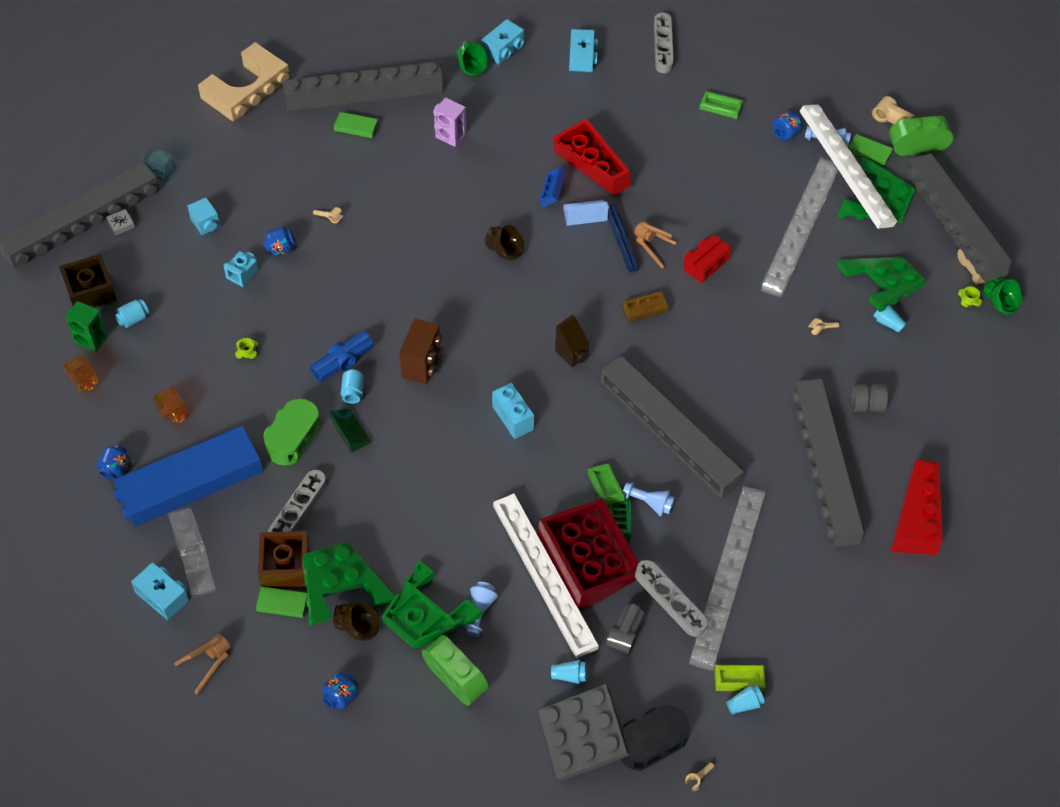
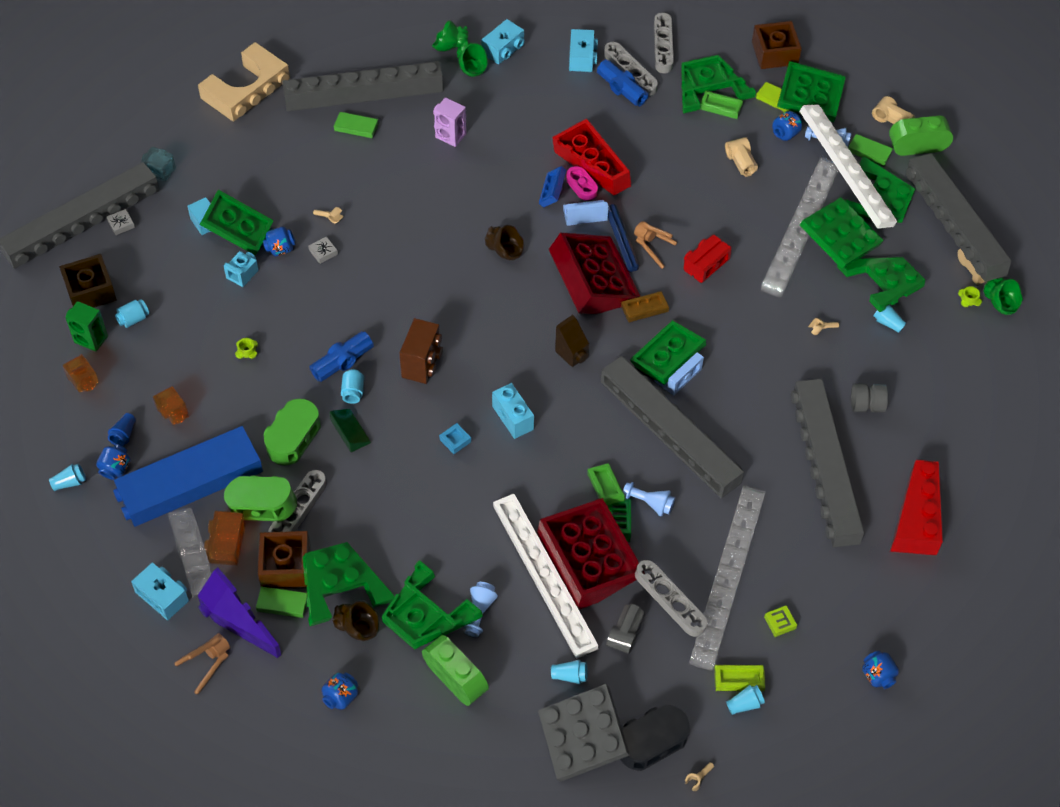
none -> medium azure cone [49,464,86,491]
none -> blue cone [108,413,136,446]
none -> dark purple wedge [198,568,281,658]
none -> green plate [199,190,274,256]
none -> clear orange brick [204,511,246,565]
none -> bright green brick [224,476,297,521]
none -> light grey tile [308,237,338,264]
none -> green hair [432,20,469,52]
none -> dark azure plate [439,423,471,454]
none -> dark red slope [548,232,641,314]
none -> dark pink plate [566,166,598,201]
none -> blue piece [597,59,648,107]
none -> light grey beam [604,42,658,96]
none -> green plate [630,320,706,385]
none -> light blue panel [654,352,704,396]
none -> green wing [681,55,756,114]
none -> tan piece [725,137,758,177]
none -> reddish brown brick [752,21,802,69]
none -> lime tile [756,82,792,112]
none -> lime tile [764,605,797,637]
none -> green plate [777,61,846,123]
none -> green plate [800,198,884,269]
none -> blue head [862,651,899,689]

